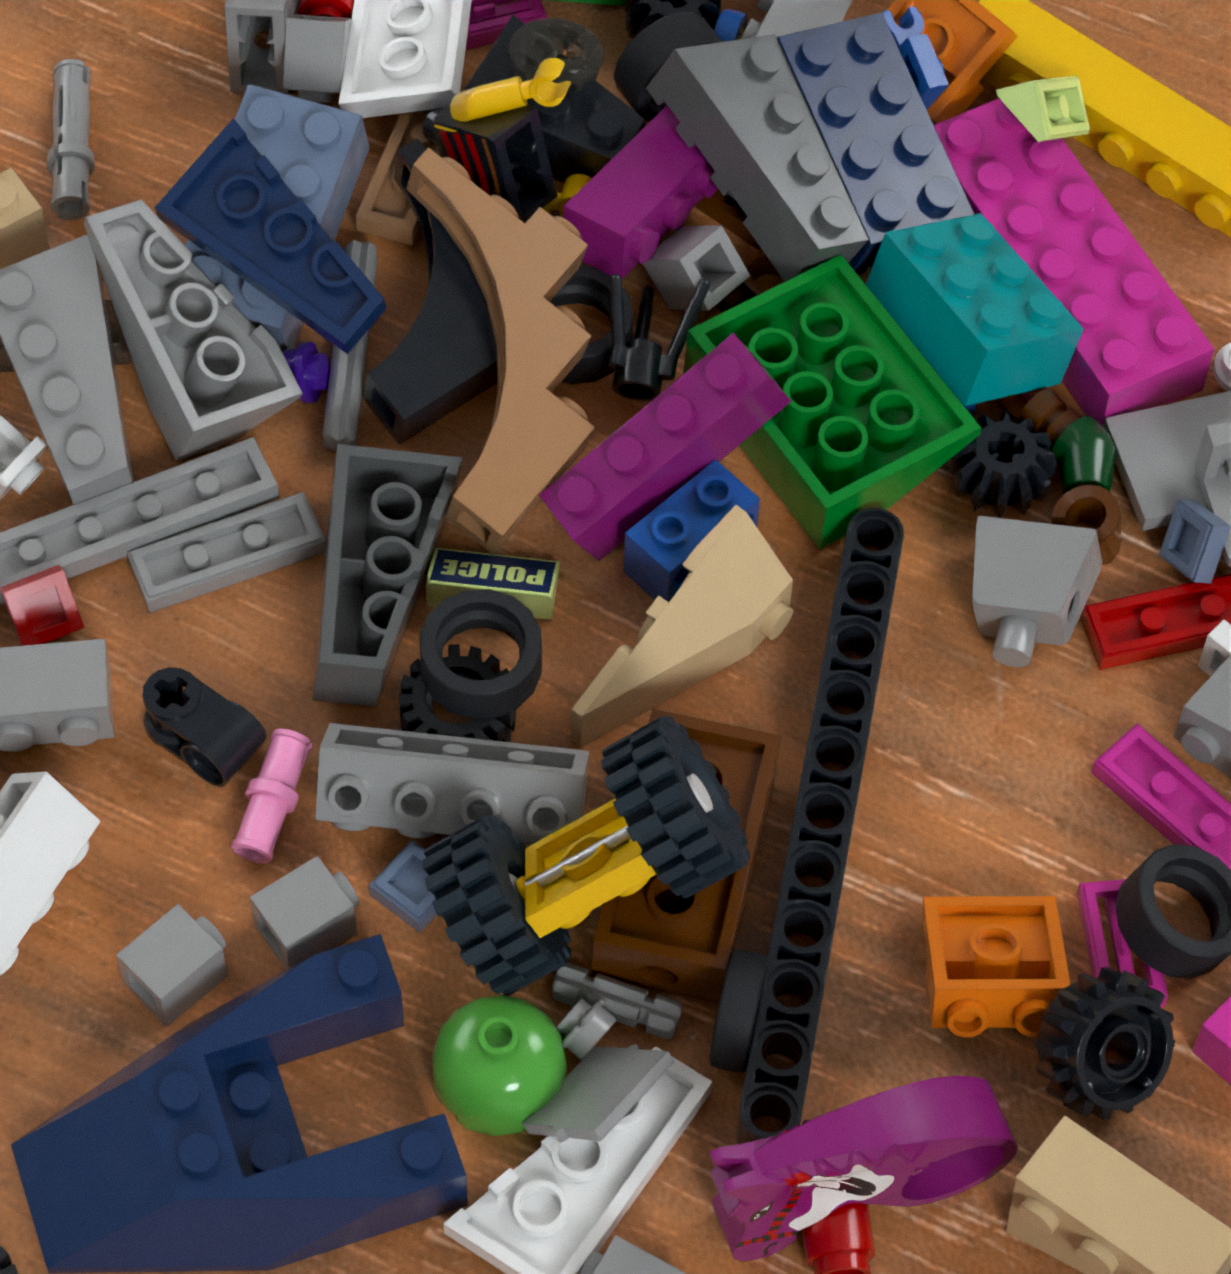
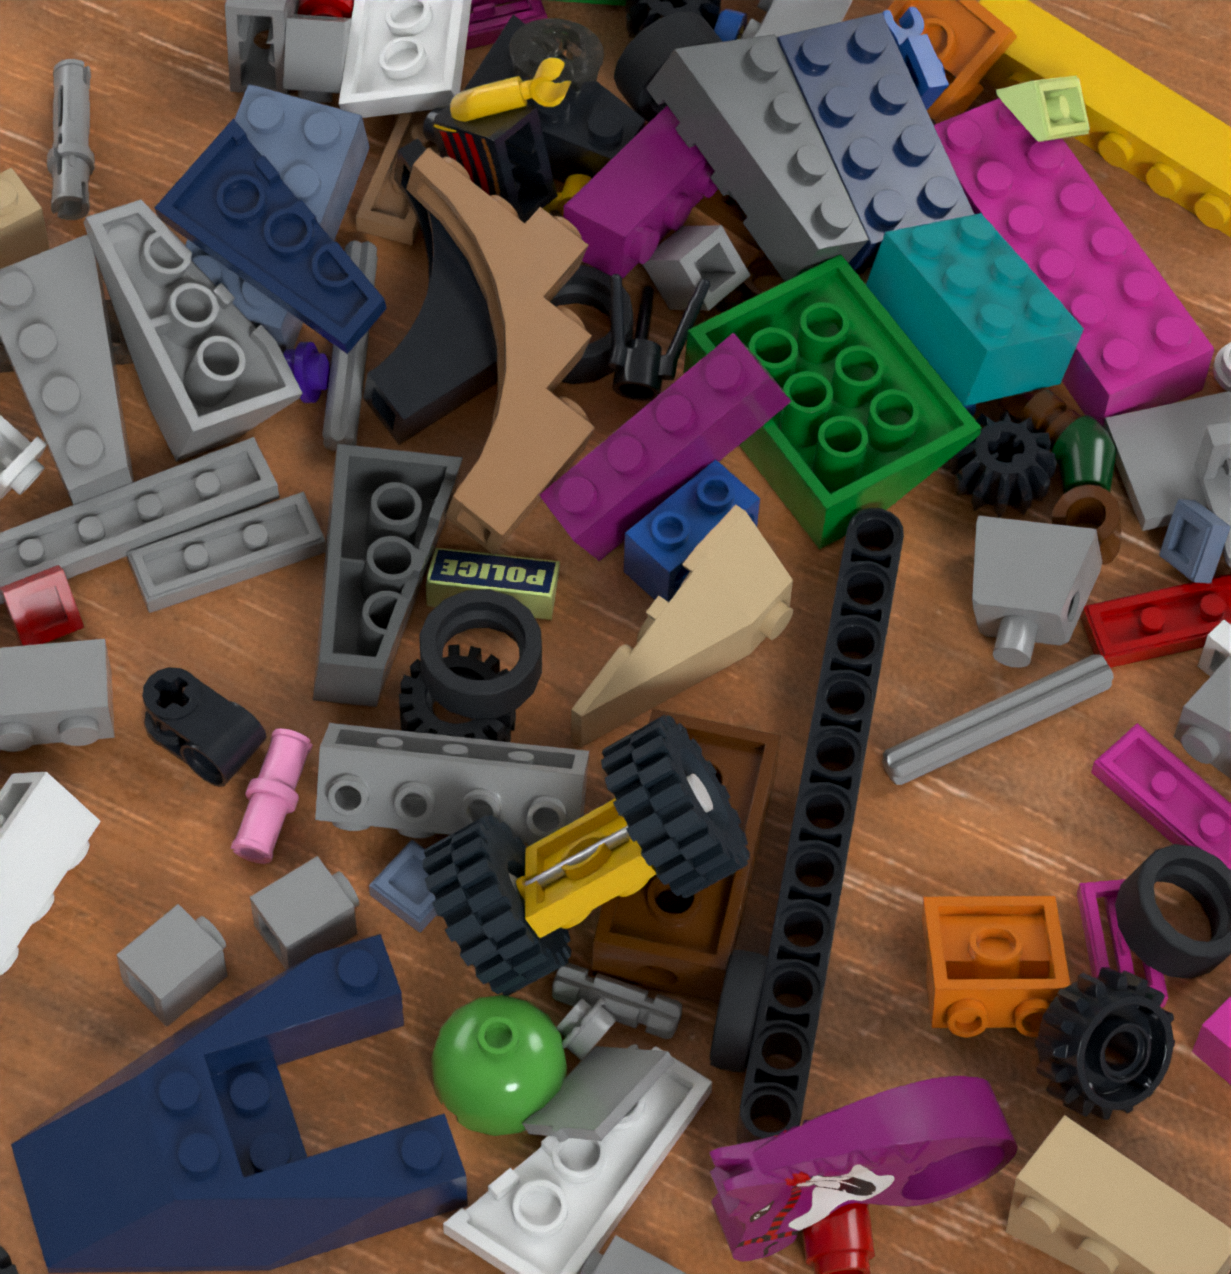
none -> light grey axle [882,654,1114,785]

